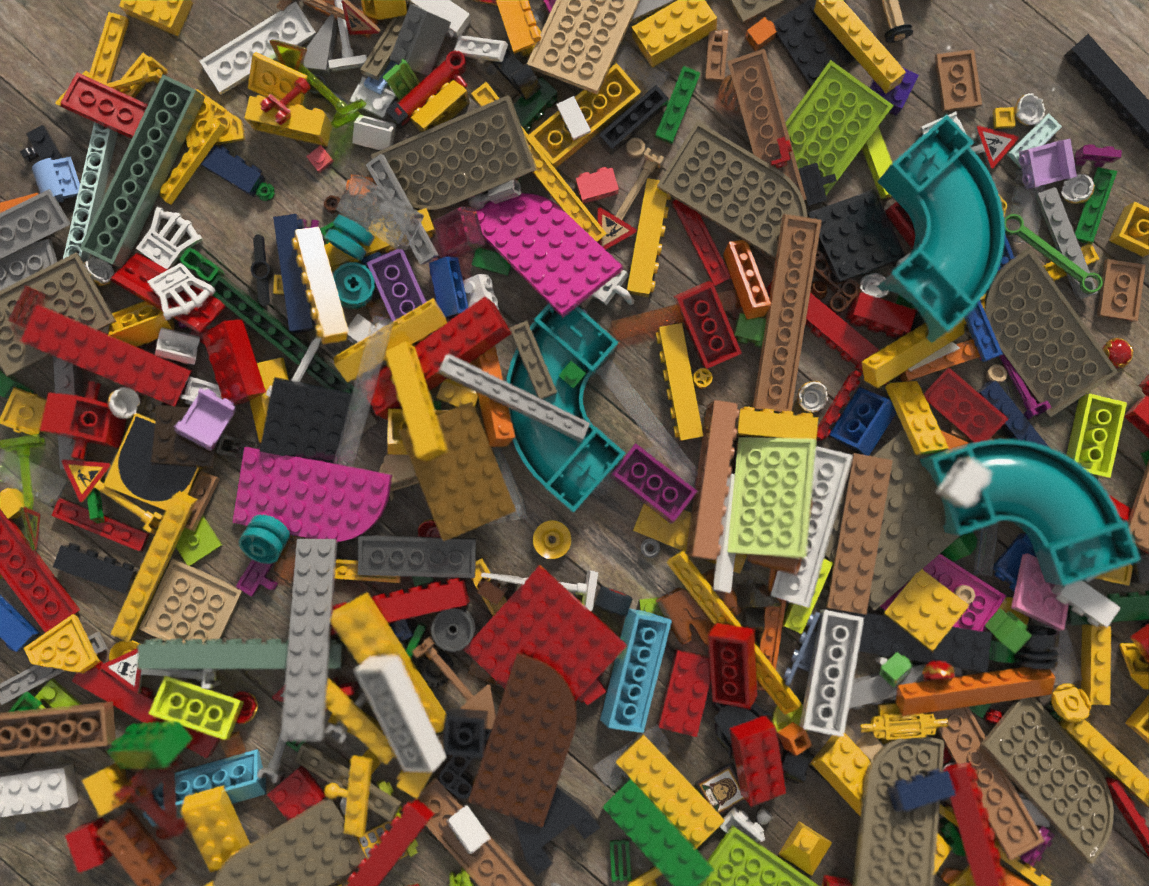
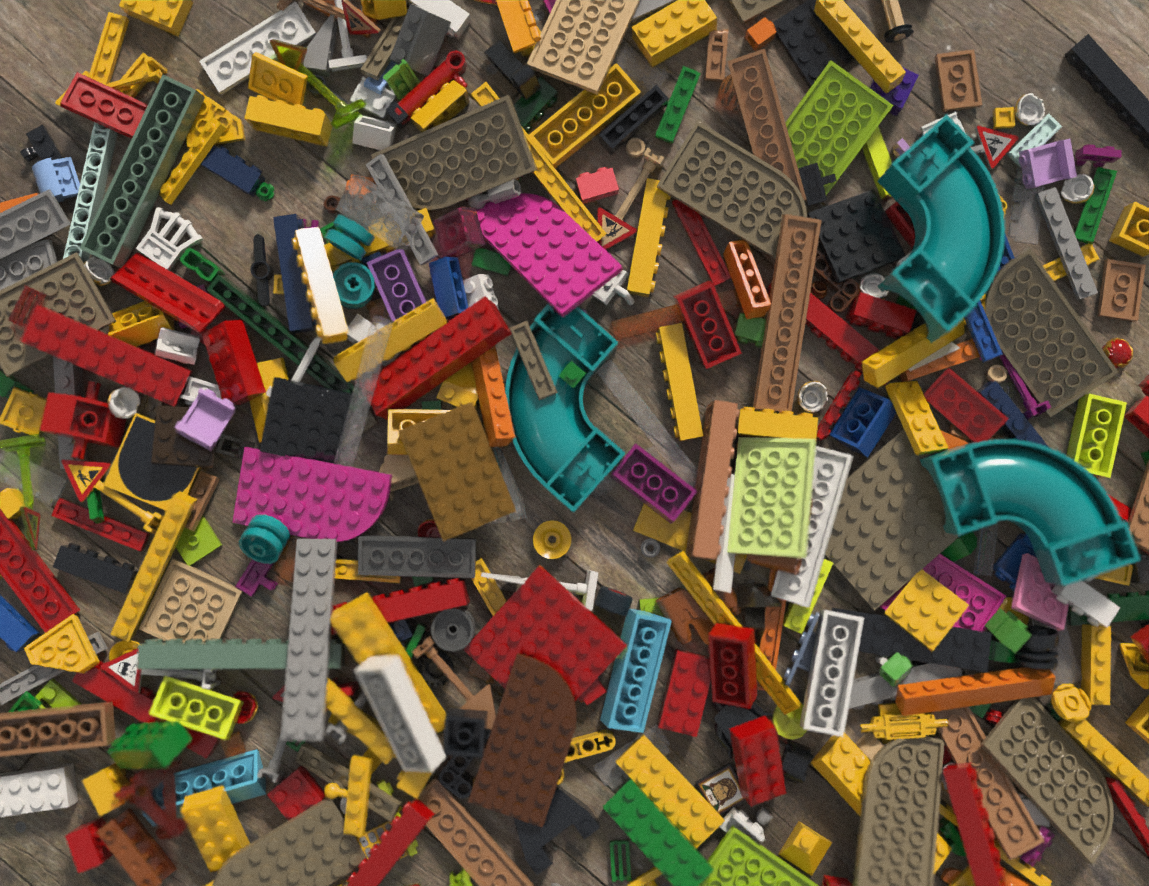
white plate [147,262,215,320] -> none
red bar [260,77,311,125] -> none
coral plate [306,145,334,173] -> none
yellow brick [385,342,447,462] -> none
light grey plate [438,354,590,442] -> none
white brick [446,805,490,854] -> none
white tile [454,35,508,62] -> none
reddish brown brick [477,577,508,605] -> none
white tile [556,96,591,141] -> none
yellow wheel [692,368,713,389] -> none
red bracket [770,137,792,168] -> none
orange brick [777,722,812,756] -> none
medium nougat plate [826,453,893,614] -> none
dark blue brick [887,768,956,812] -> none
red hair [922,661,955,681] -> none
white brick [936,458,992,507] -> none
tan tile [954,585,975,605] -> none
bright green piece [1004,214,1103,294] -> none
none -> yellow beam [557,729,616,785]
none -> plate [892,138,910,158]

